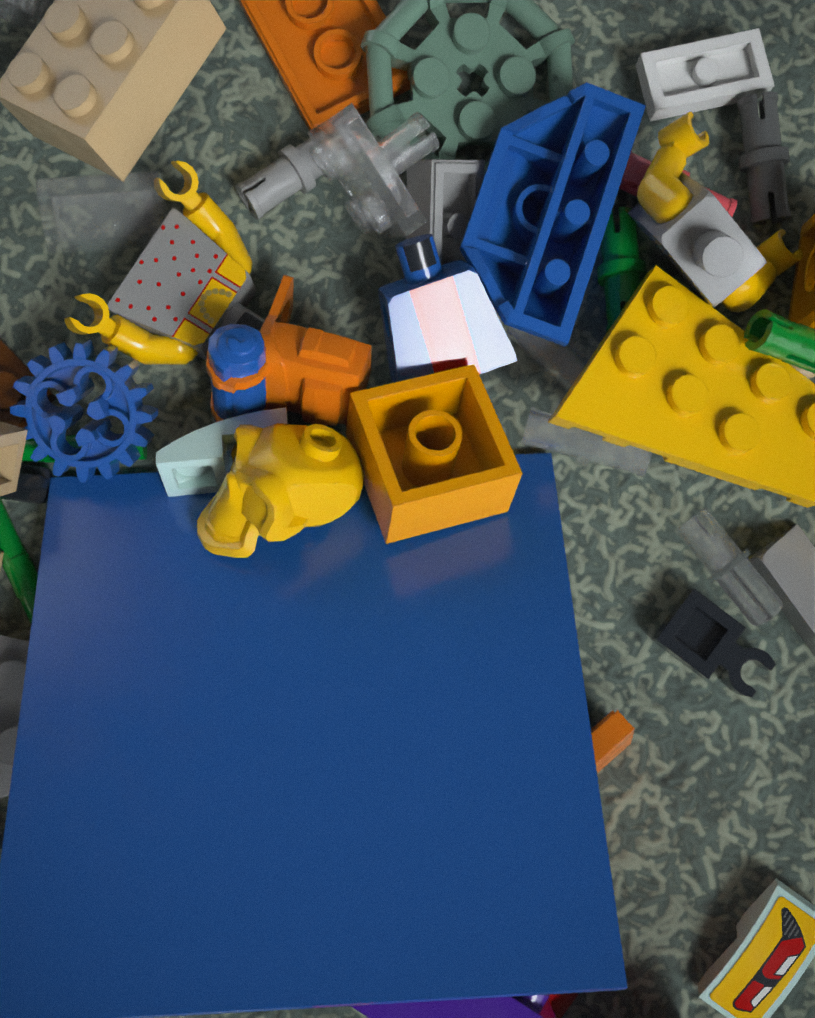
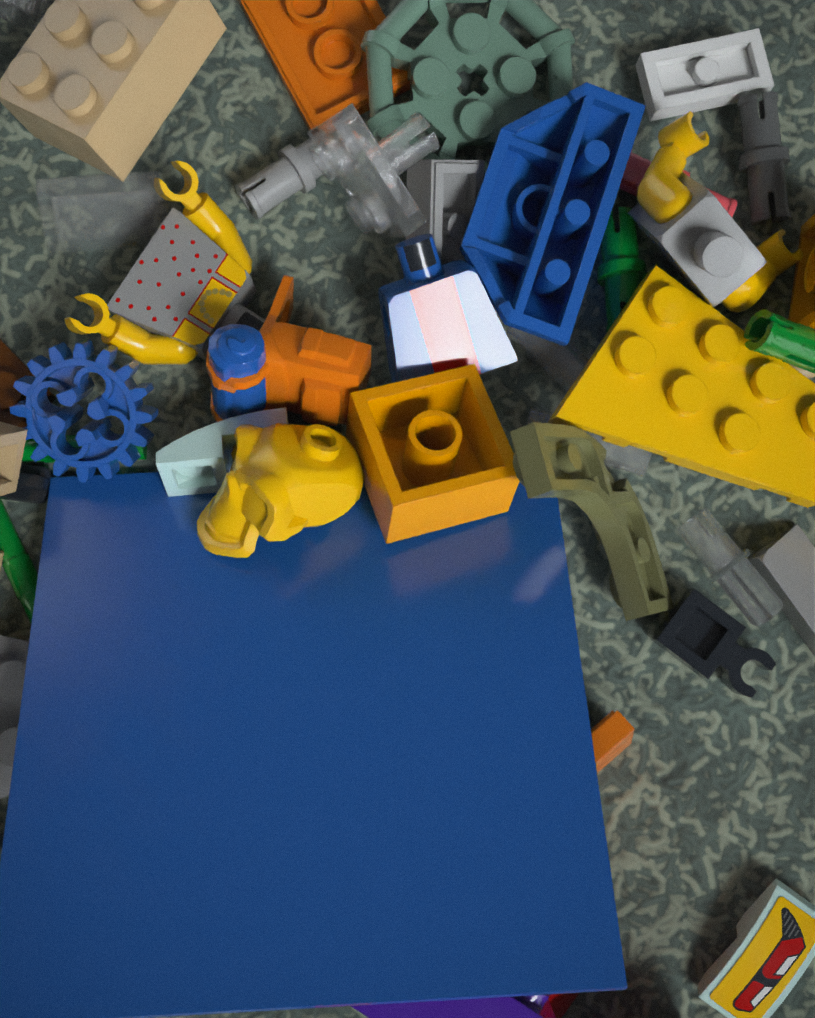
none -> olive plate [510,422,674,621]

